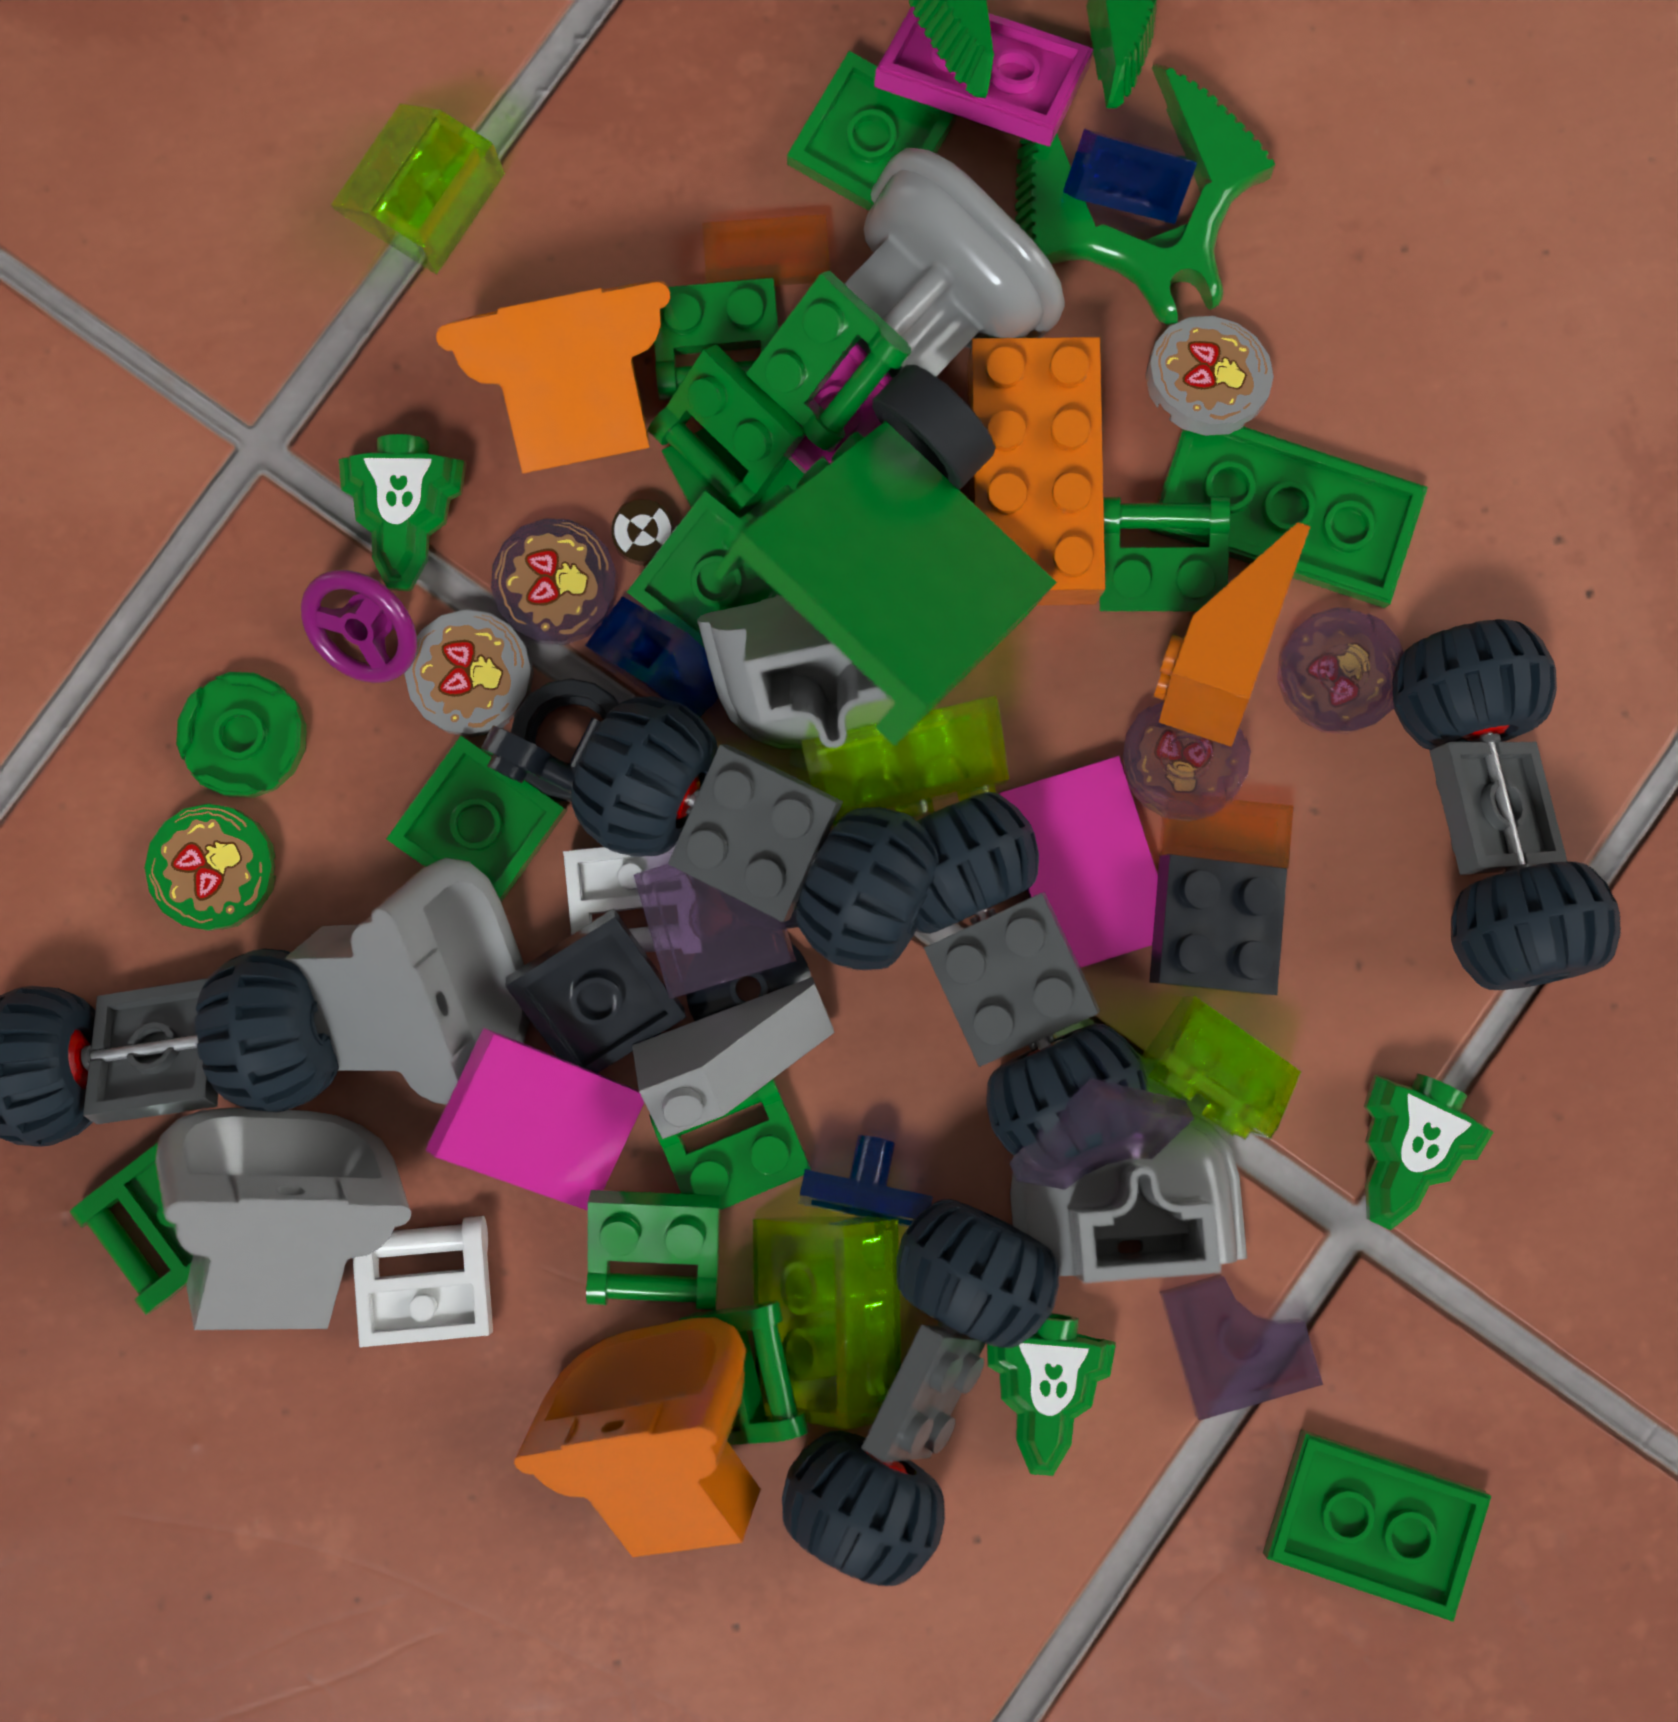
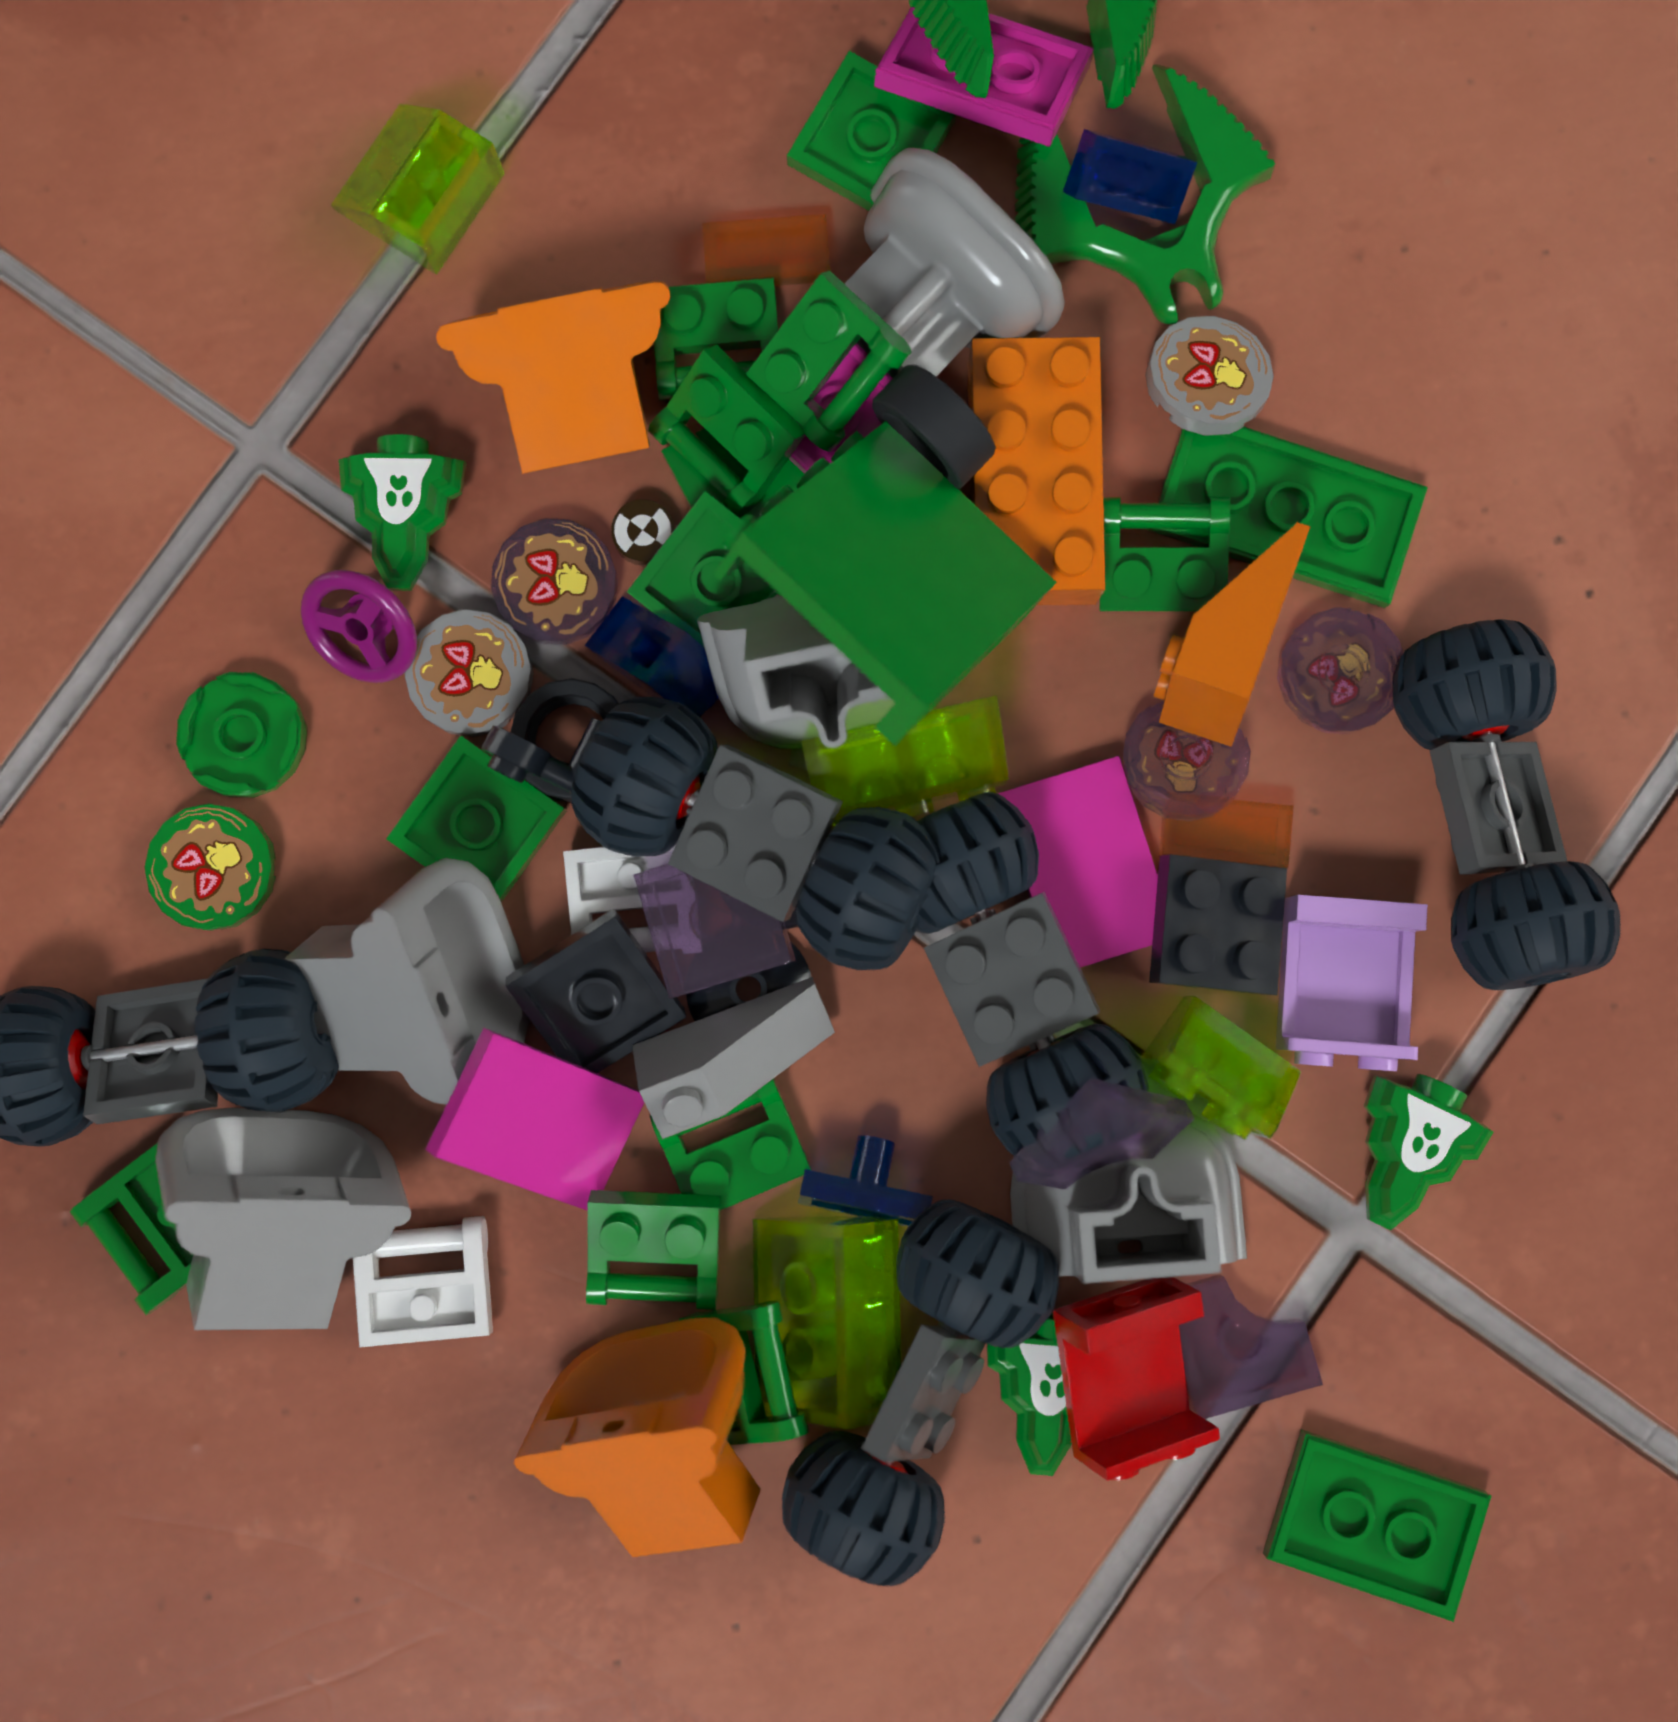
none -> red panel [1053,1276,1220,1481]
none -> lavender panel [1276,895,1428,1071]

